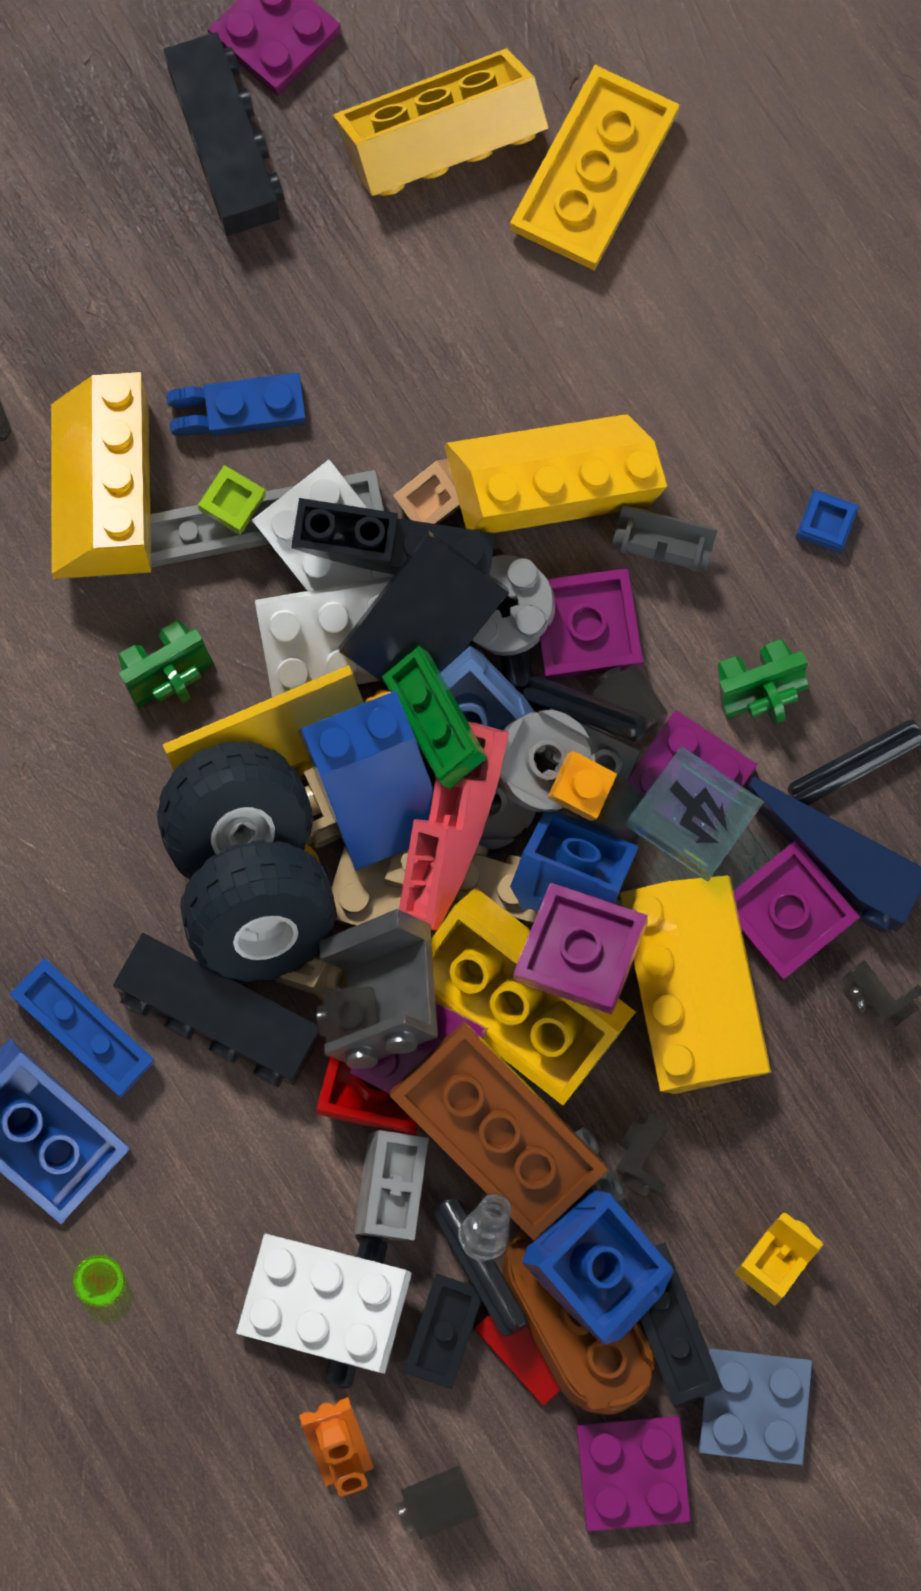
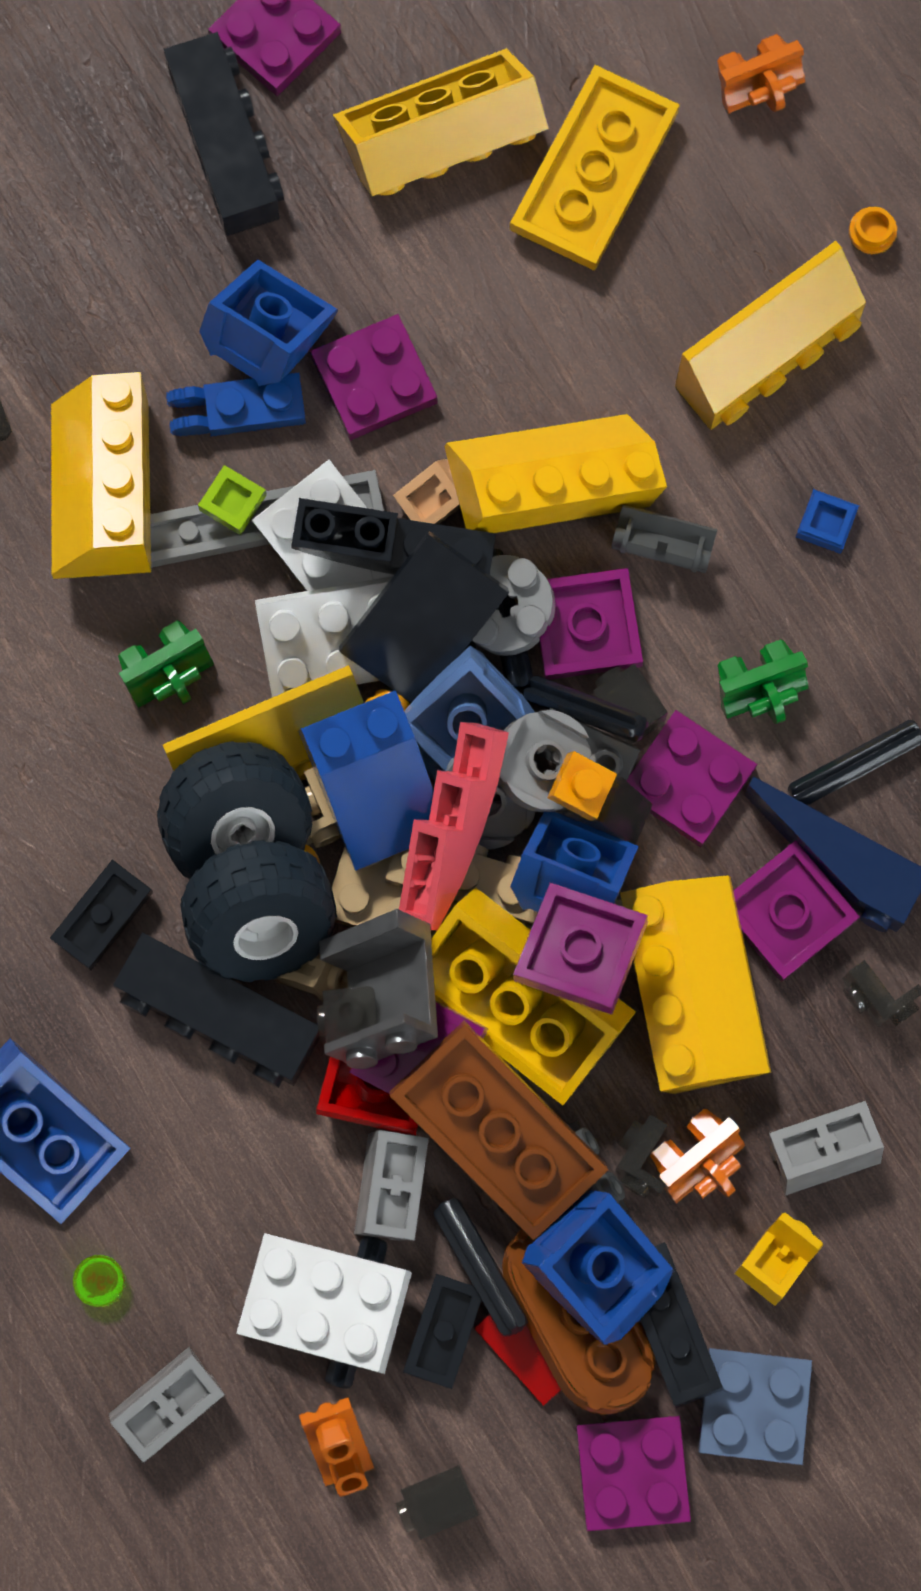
blue plate [9,958,156,1098] -> none
green tile [382,646,488,789] -> none
clear cone [458,1194,511,1261] -> none
clear light blue tile [625,746,764,882] -> none
none -> black plate [50,859,153,971]
none -> light grey hinge [109,1347,225,1463]
none -> blue slope [199,260,339,386]
none -> magenta plate [310,314,438,441]
none -> orange hips [650,1109,746,1204]
none -> yellow slope [675,241,866,430]
none -> orange hips [717,34,805,114]
none -> light grey hinge [769,1101,884,1196]
none -> light orange plate [849,207,897,254]

